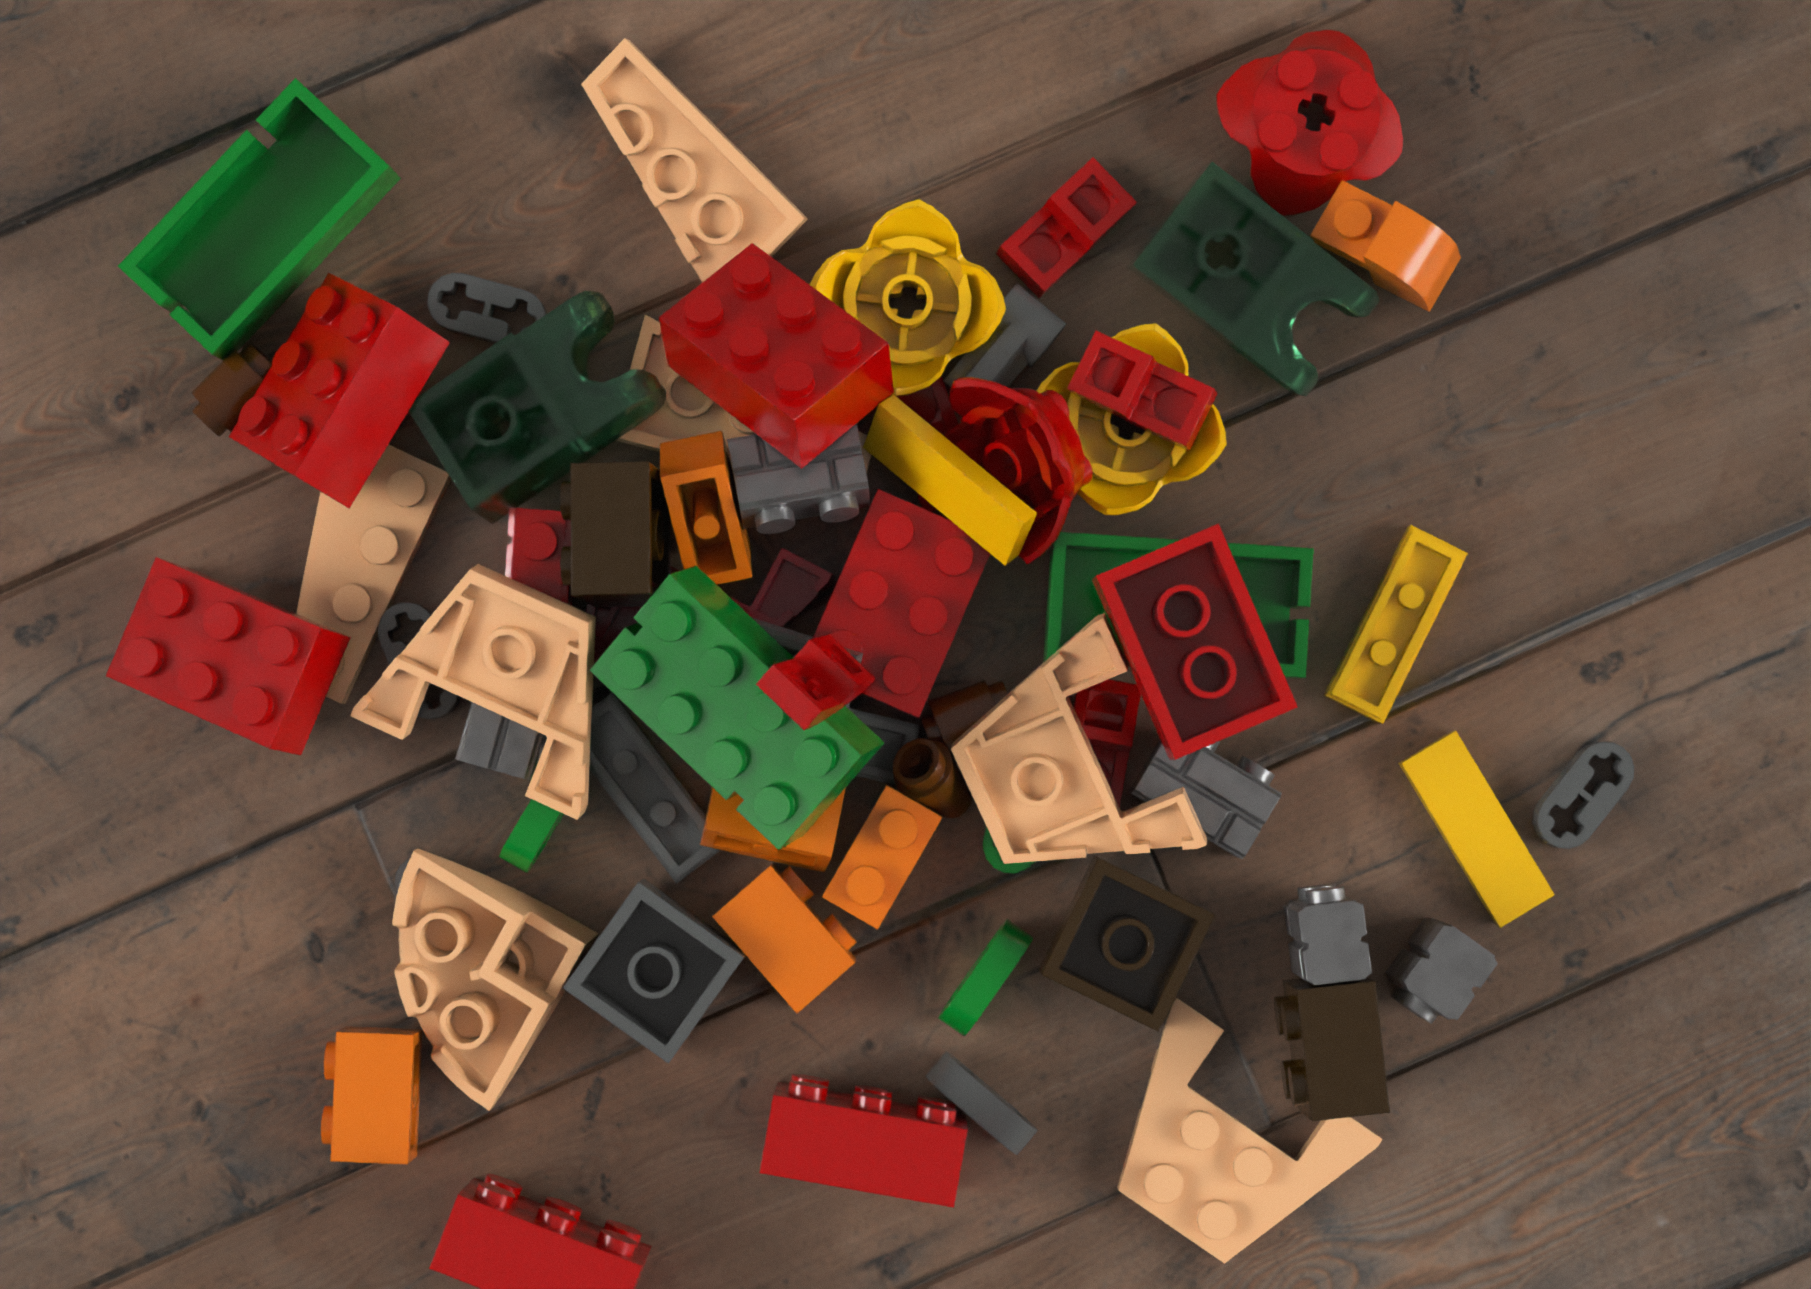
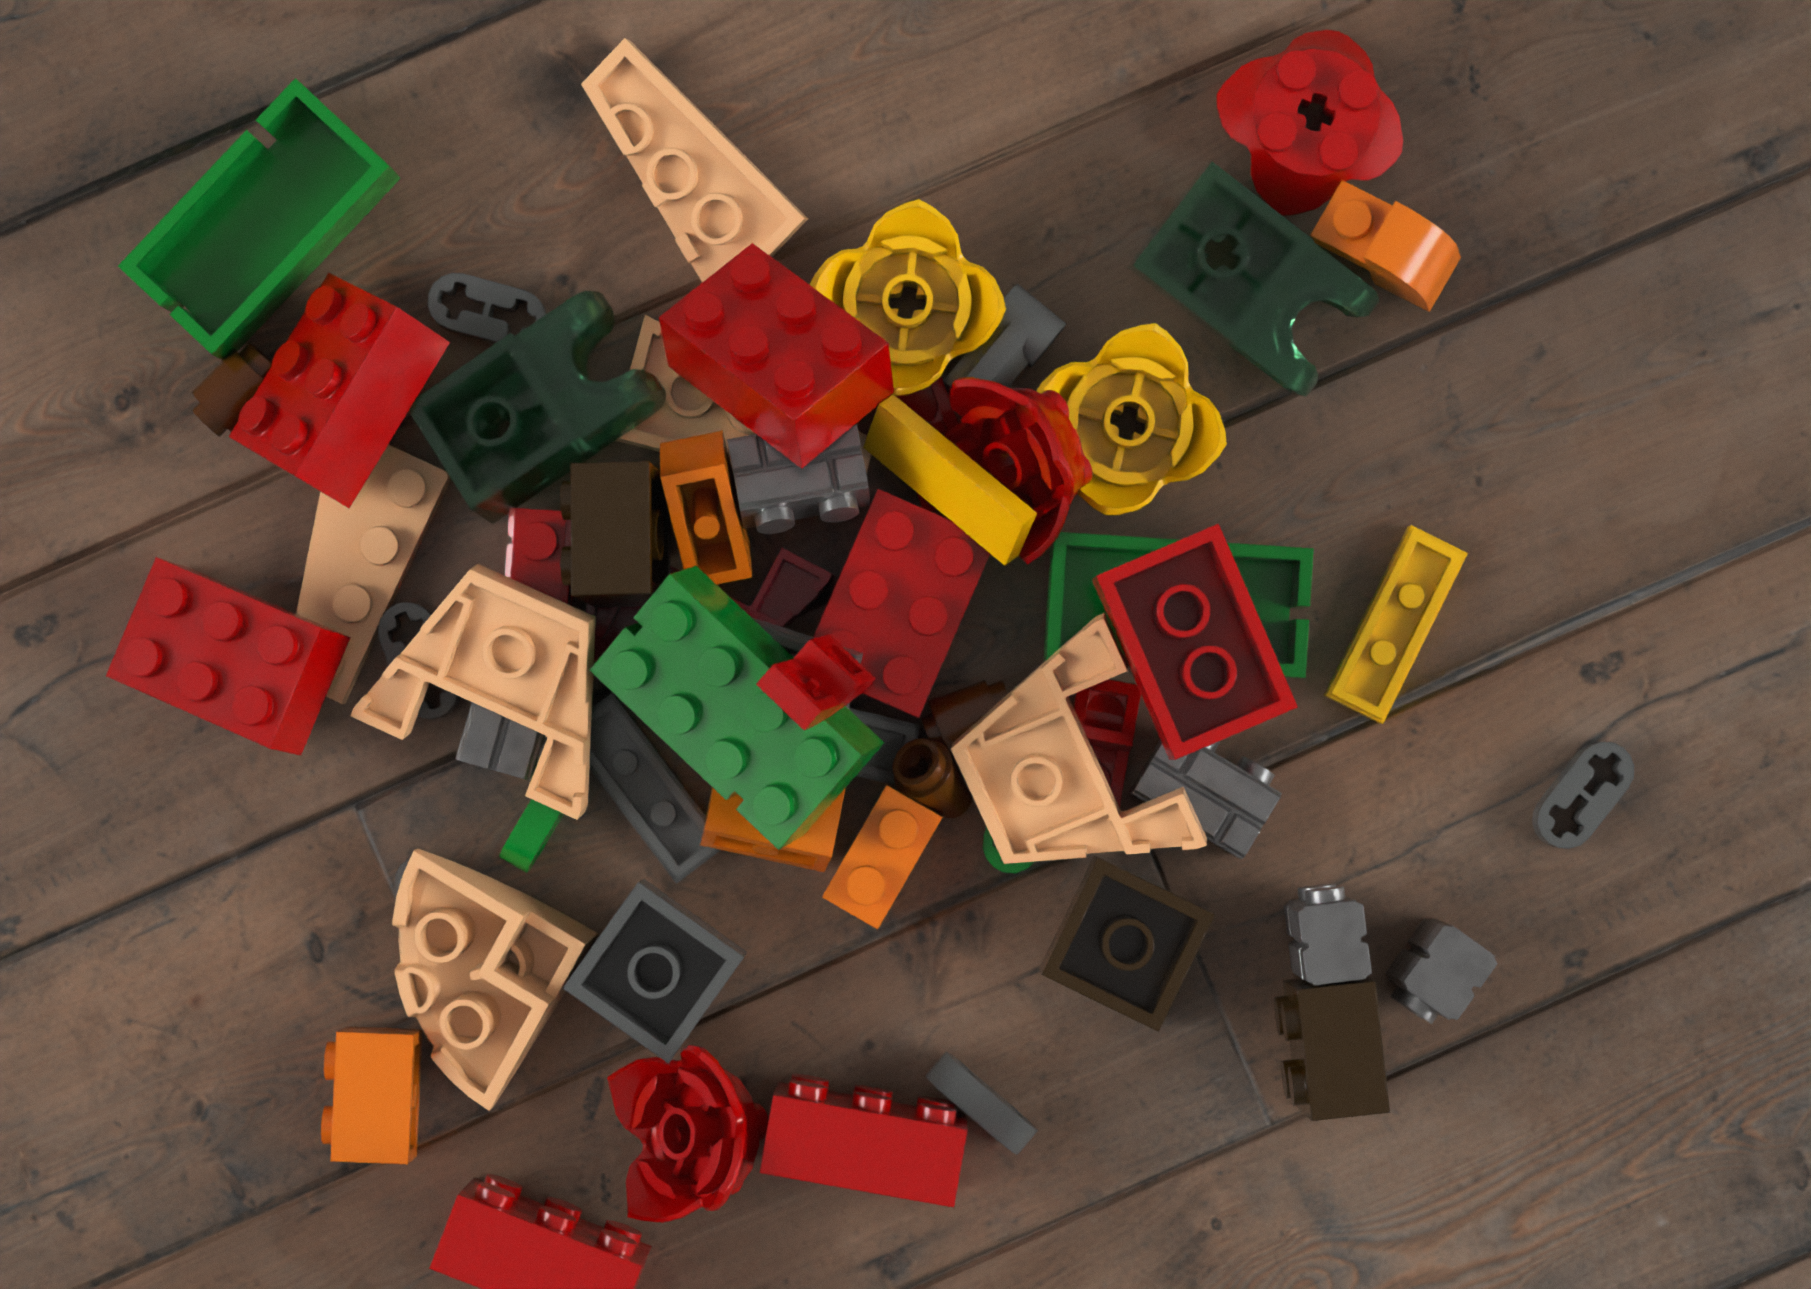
orange brick [712,863,857,1014] -> none
green beam [938,919,1033,1037] -> none
red slope [995,157,1137,299] -> none
red slope [1067,331,1218,451] -> none
light nougat wing [1117,997,1383,1264] -> none
yellow tile [1399,731,1555,928] -> none
none -> red brick [607,1045,768,1223]

